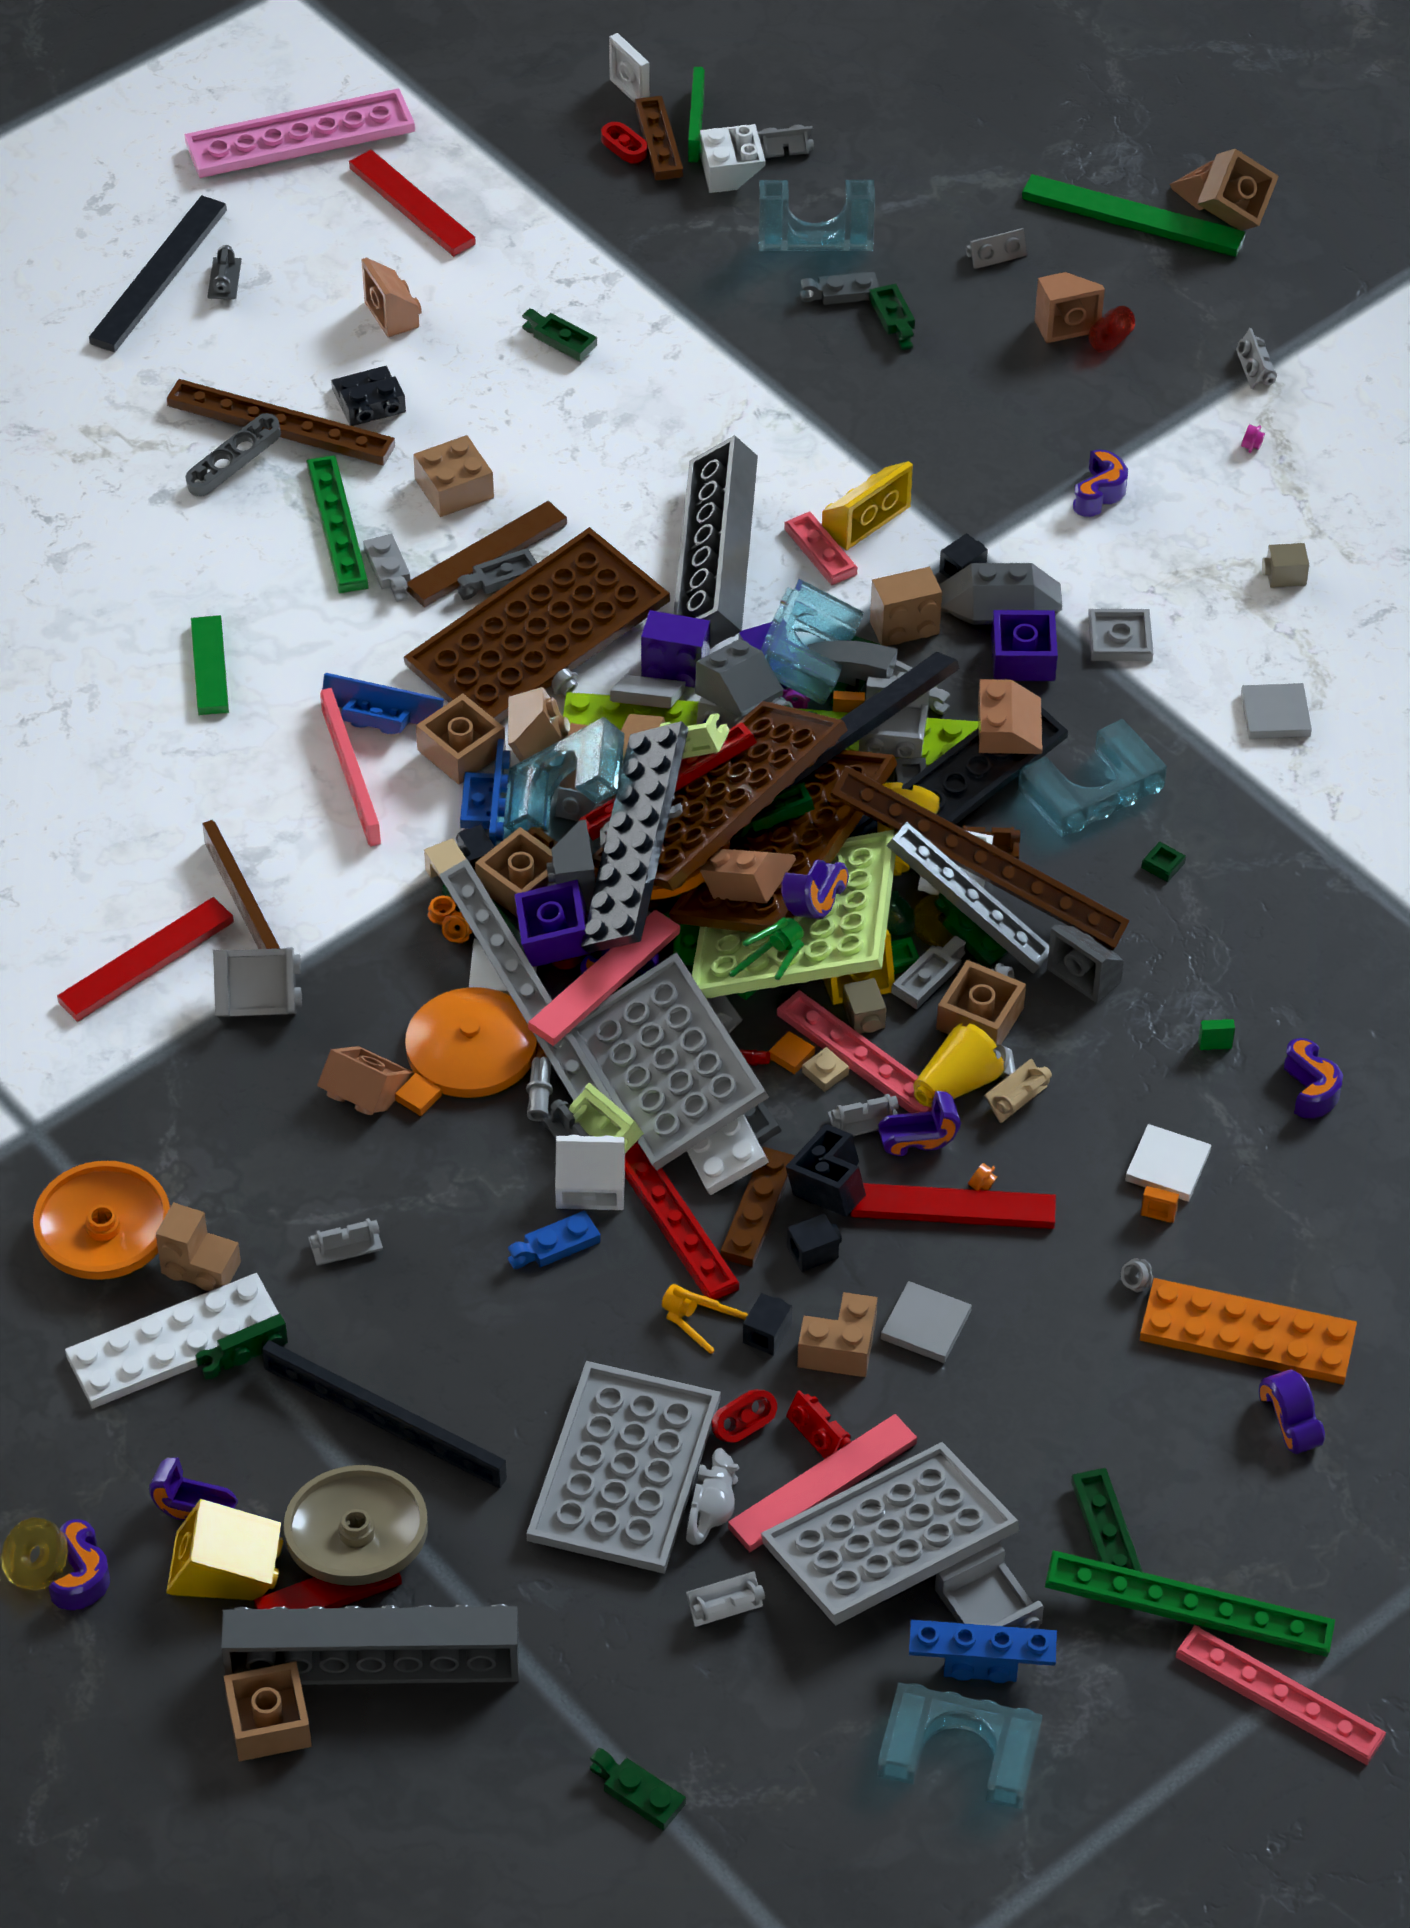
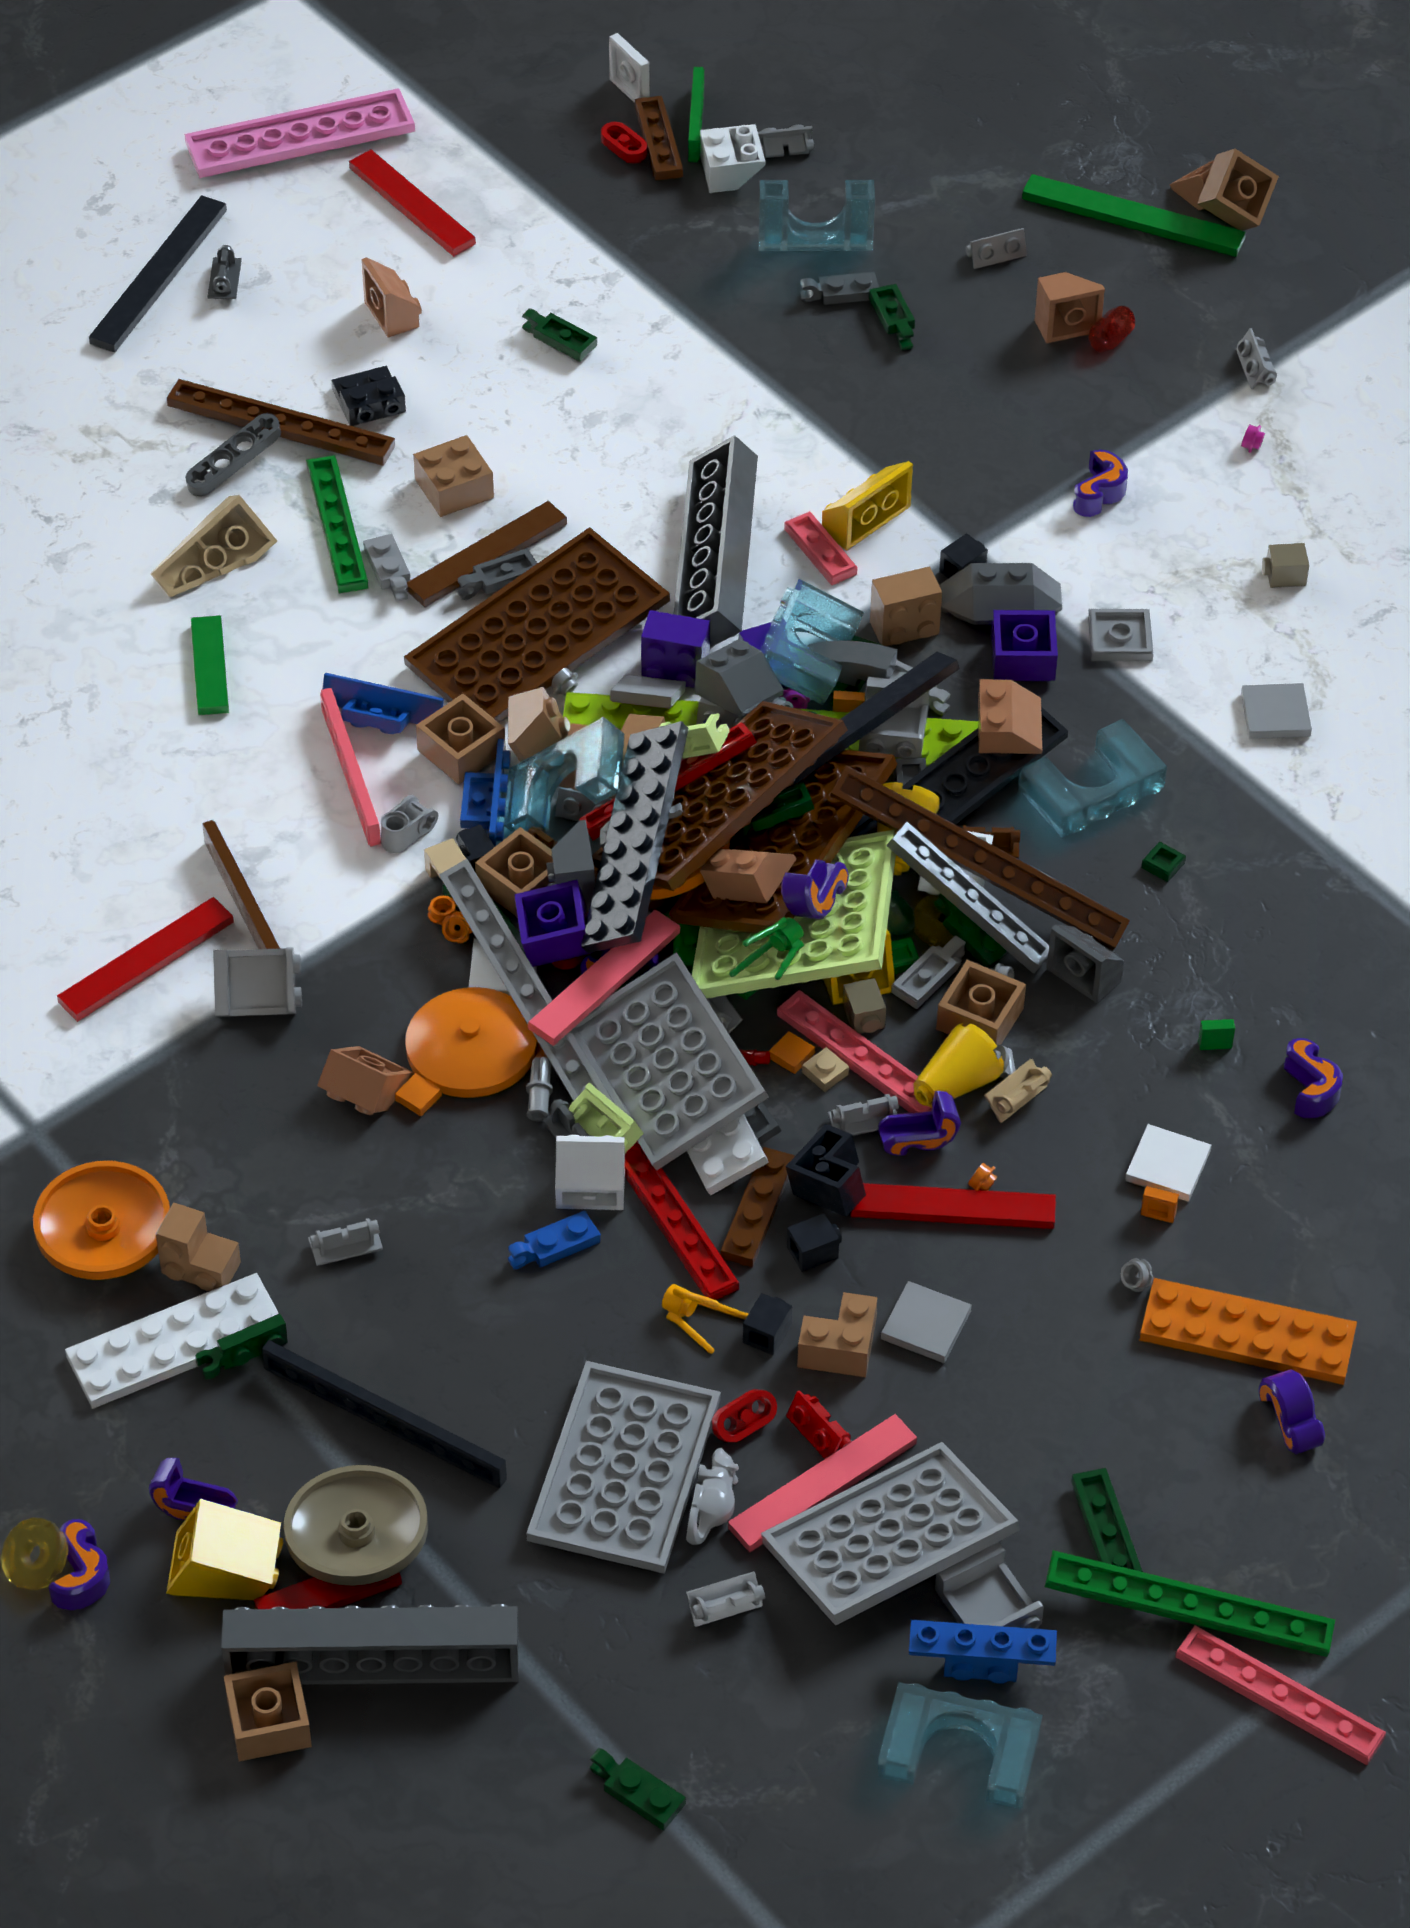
none -> tan wedge [150,495,278,597]
none -> light grey piece [381,795,439,853]

